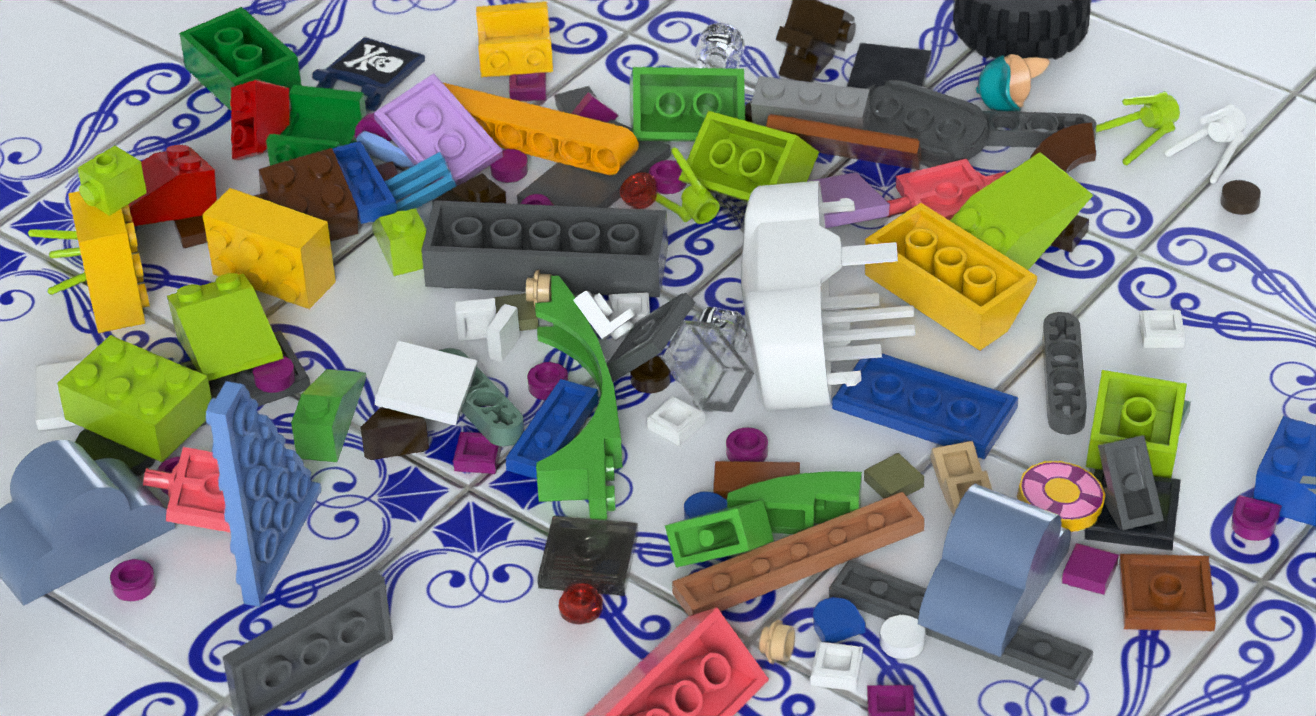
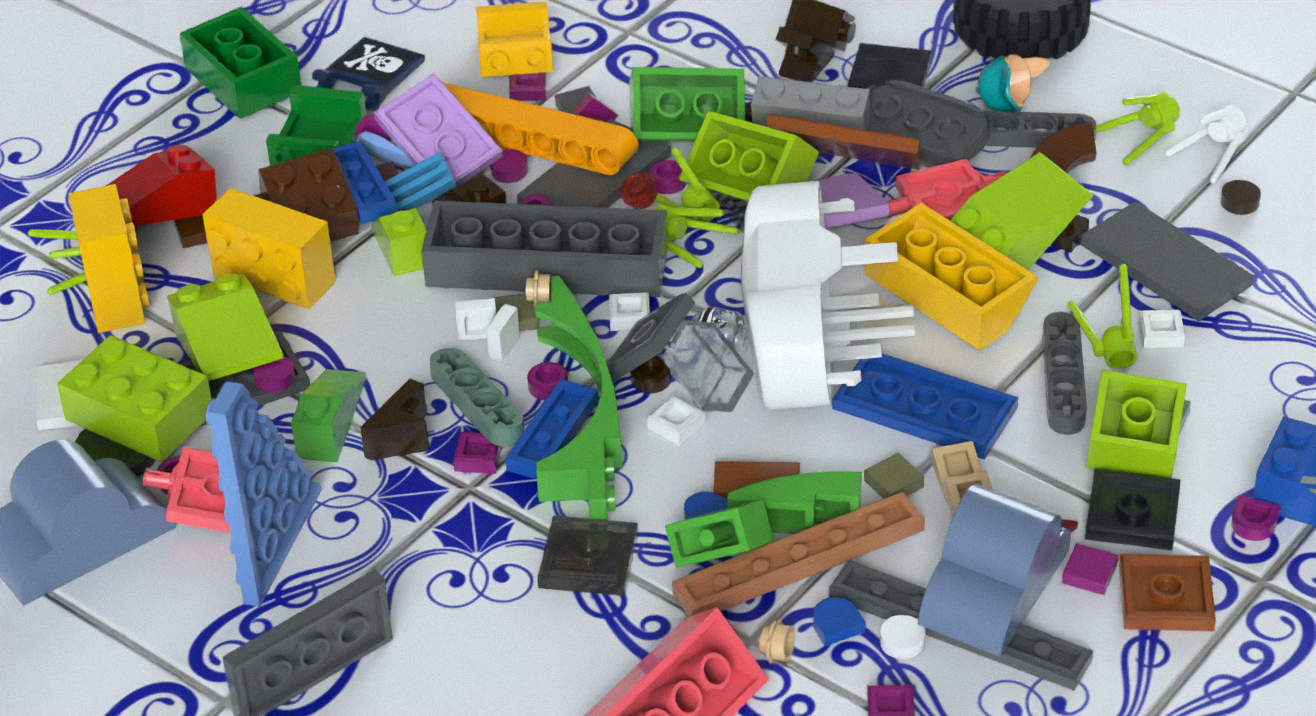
lime brick [77,145,147,216] -> none
magenta tile [110,559,156,601] -> none
red slope [230,80,290,161] -> none
white tile [375,341,477,426] -> none
clear red plate [558,583,603,624] -> none
white bracket [574,290,637,341] -> none
clear head [695,23,745,69] -> none
magenta tile [726,427,768,462] -> none
white tile [811,642,863,691] -> none
tile [1017,461,1105,531] -> none
dark grey slope [1098,435,1164,530] -> none
none -> lime plant [652,204,739,268]
none -> lime plant [1068,264,1138,369]
none -> dark grey tile [1081,201,1254,321]

